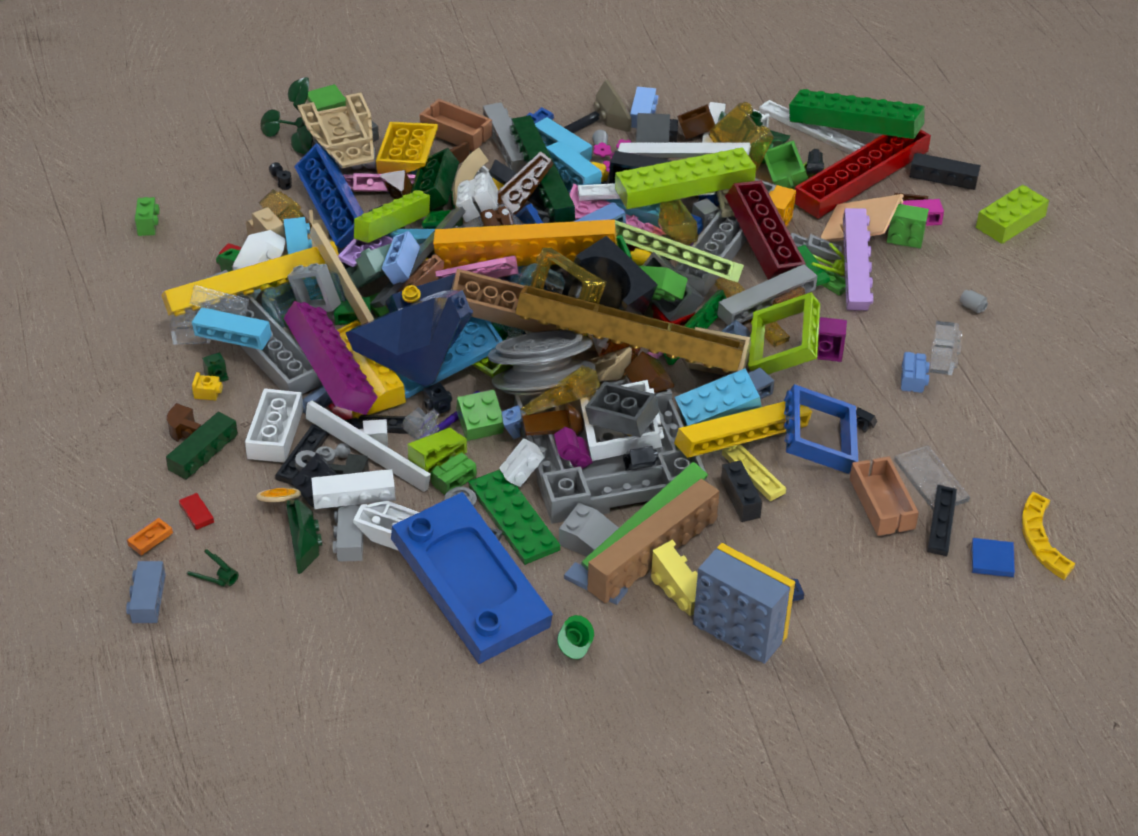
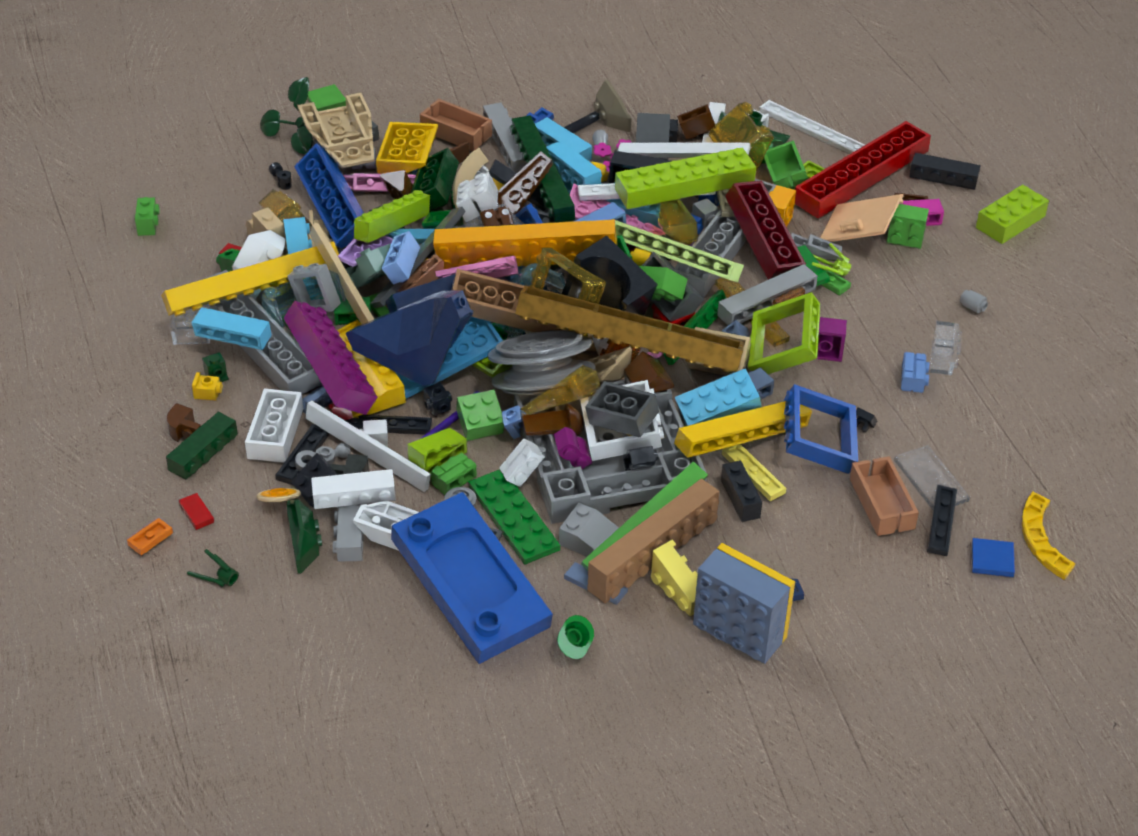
sand blue brick [126,561,166,623] -> none
clear tile [190,285,249,316] -> none
yellow plate [402,285,421,303] -> none
clear brick [402,407,440,440] -> none
light blue brick [630,87,659,128] -> none
green brick [789,89,925,139] -> none
black piece [806,149,824,176] -> none
lavender brick [843,208,873,310] -> none

